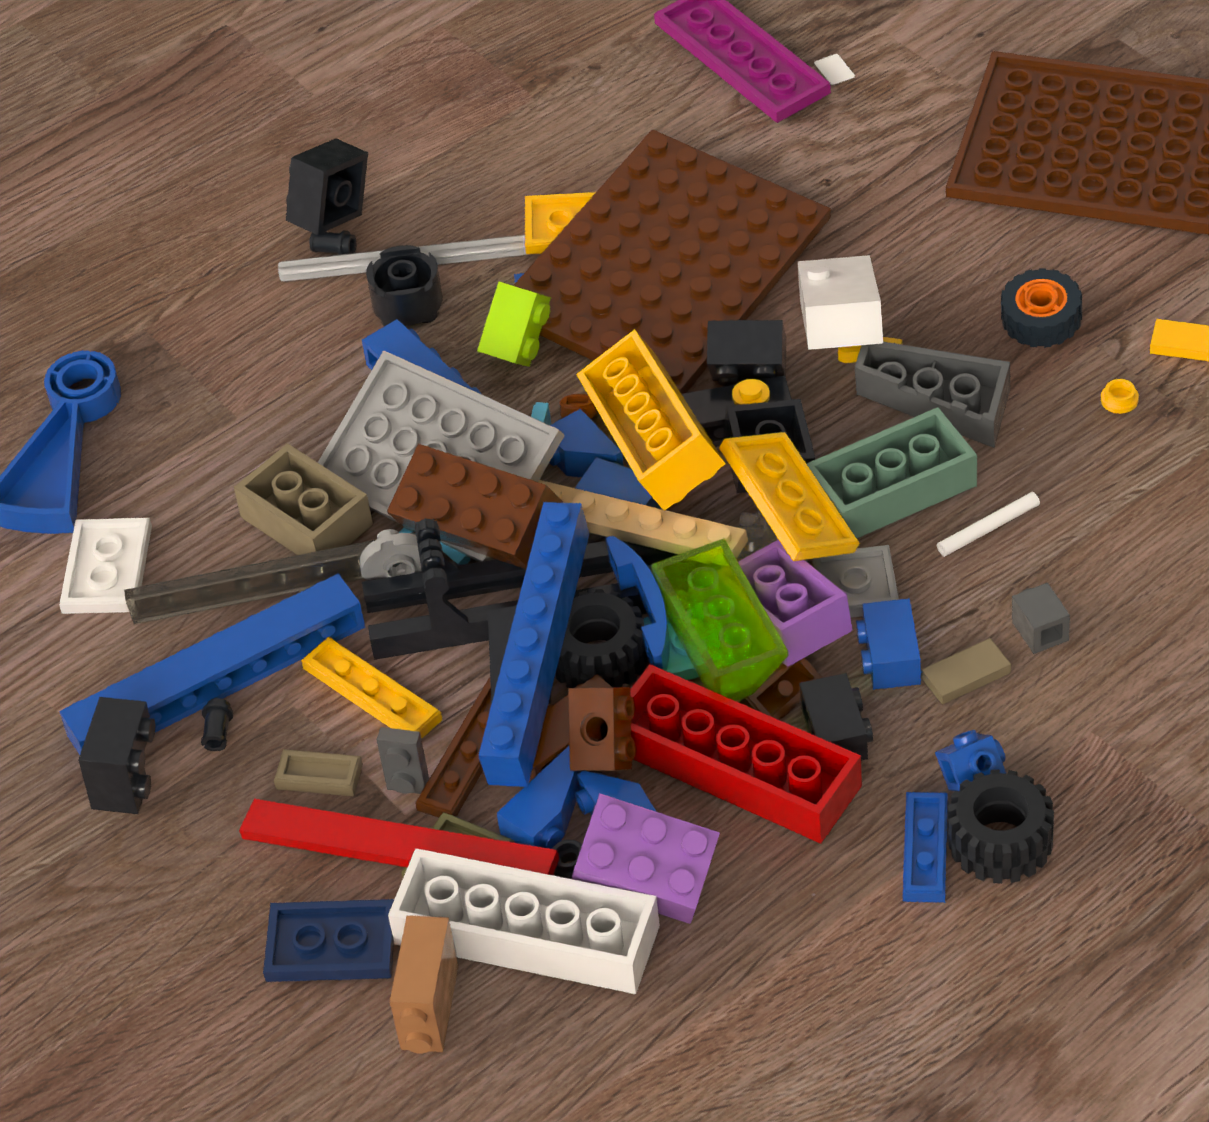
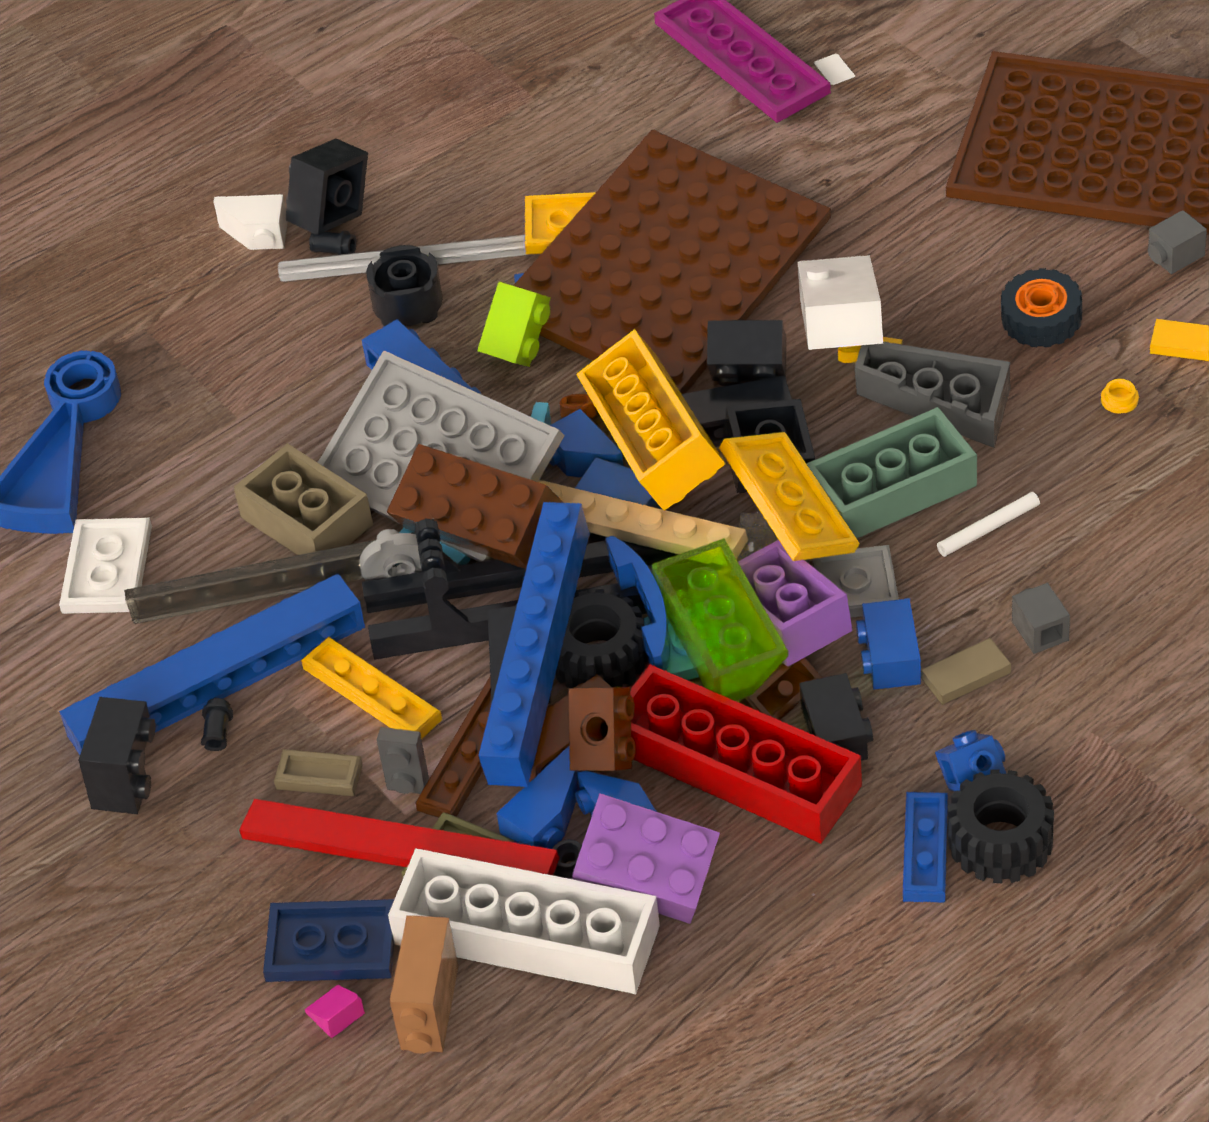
yellow plate [732,379,770,405] -> none
none -> white slope [214,195,288,250]
none -> dark pink slope [305,985,365,1039]
none -> dark grey brick [1148,210,1207,274]

